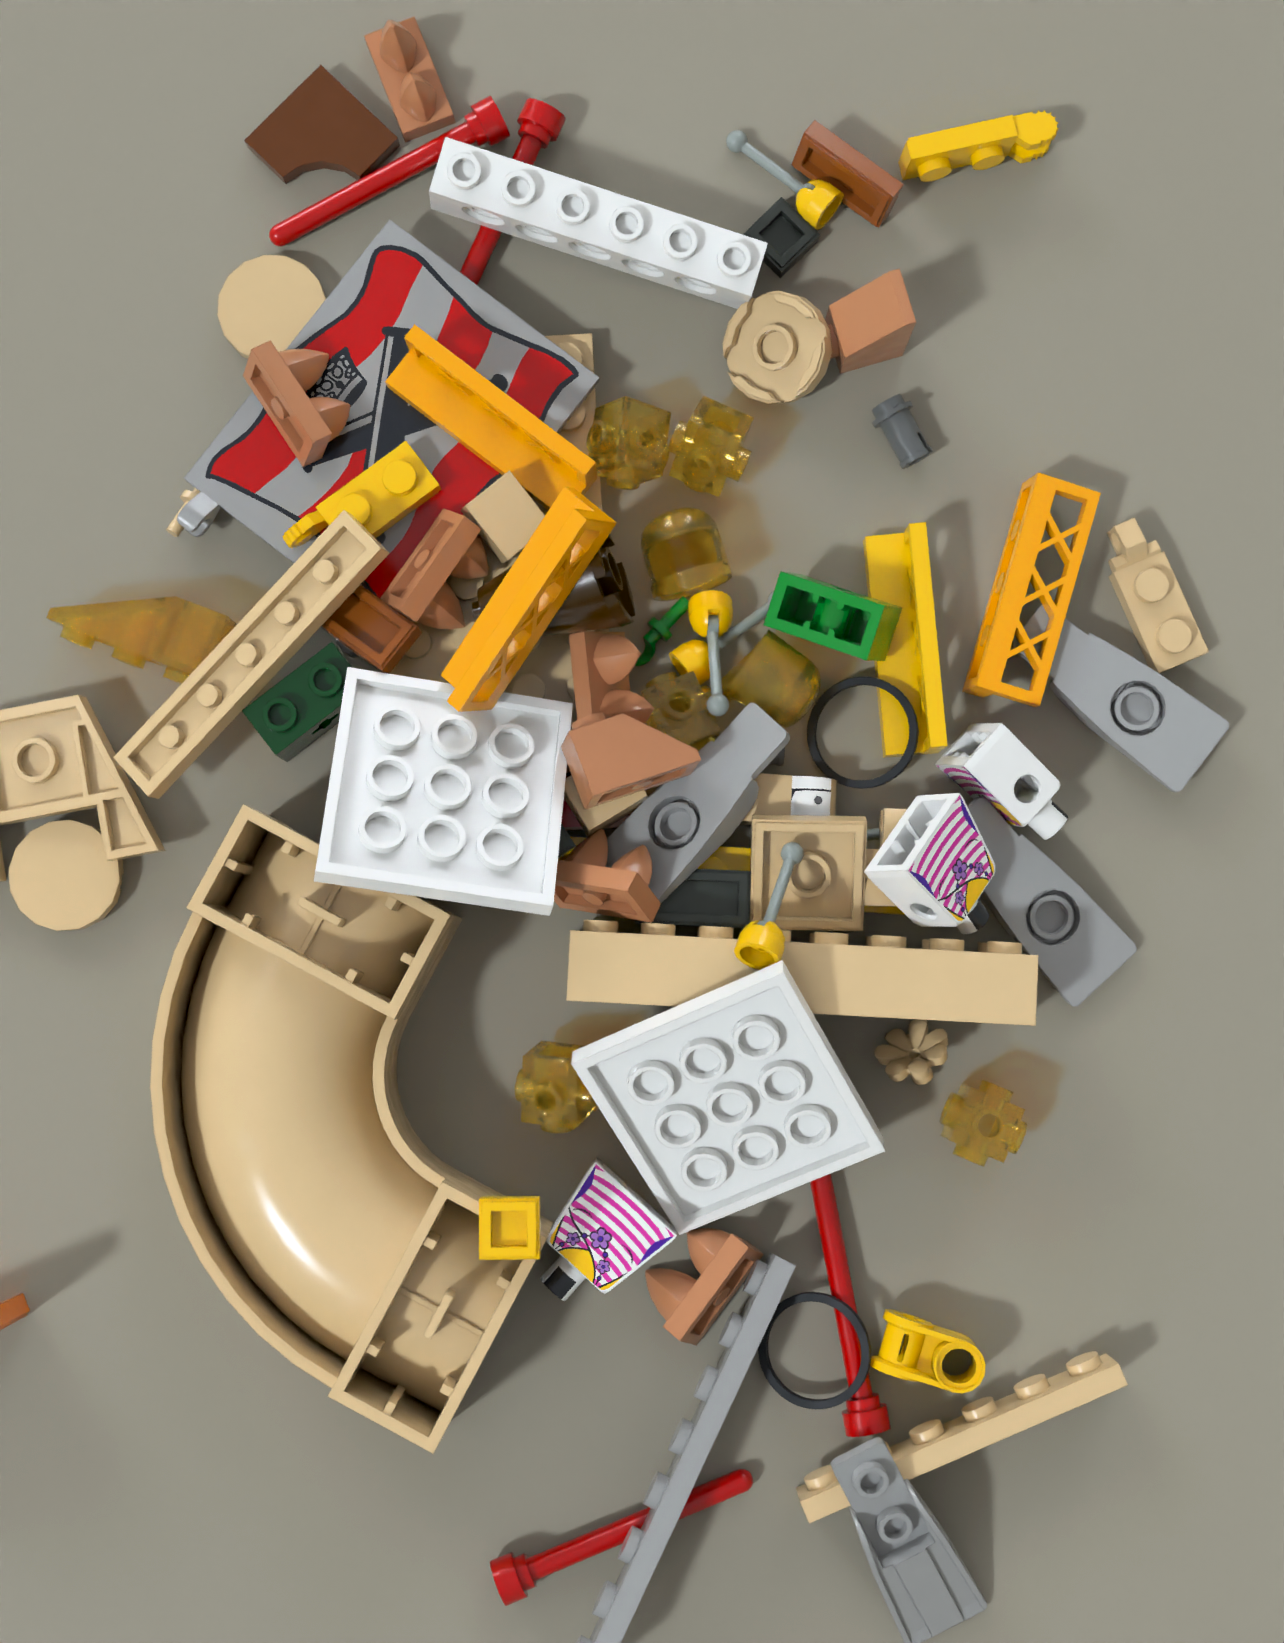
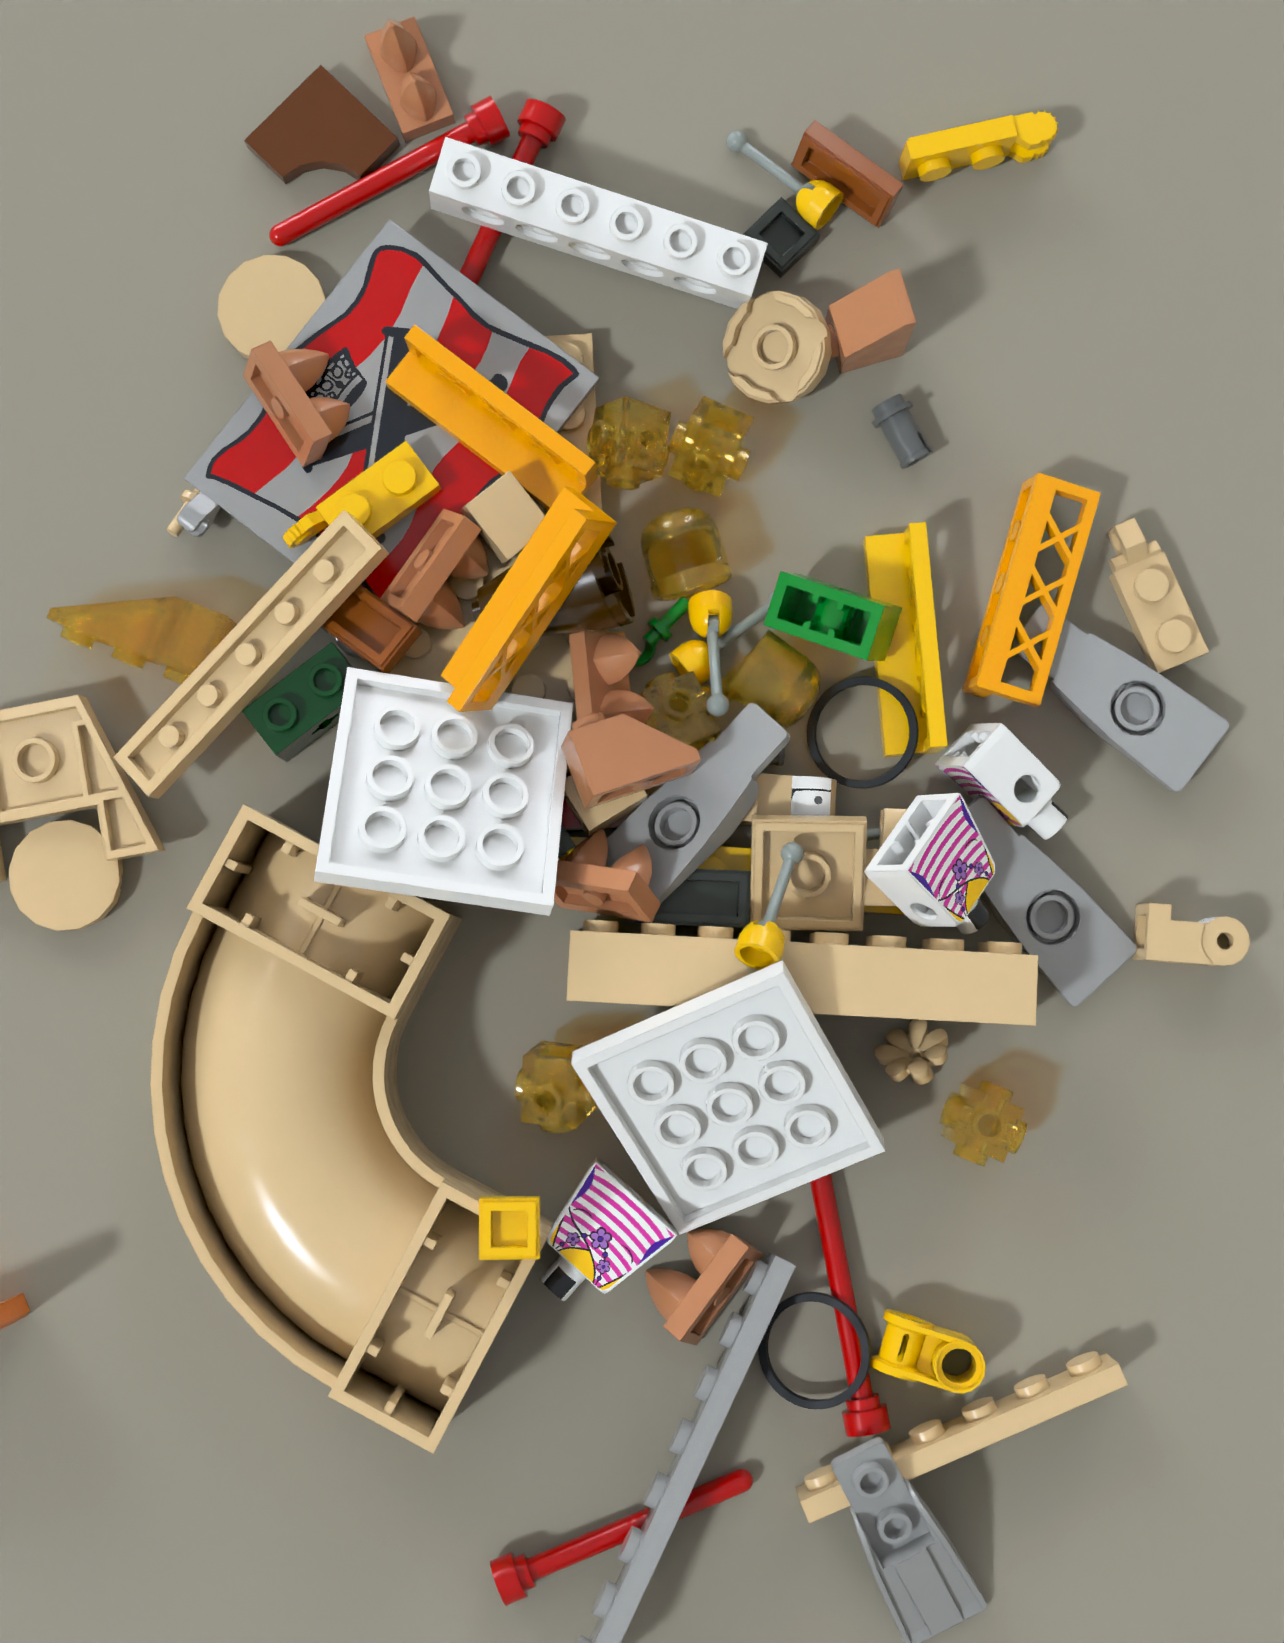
none -> tan leg [1132,903,1250,966]

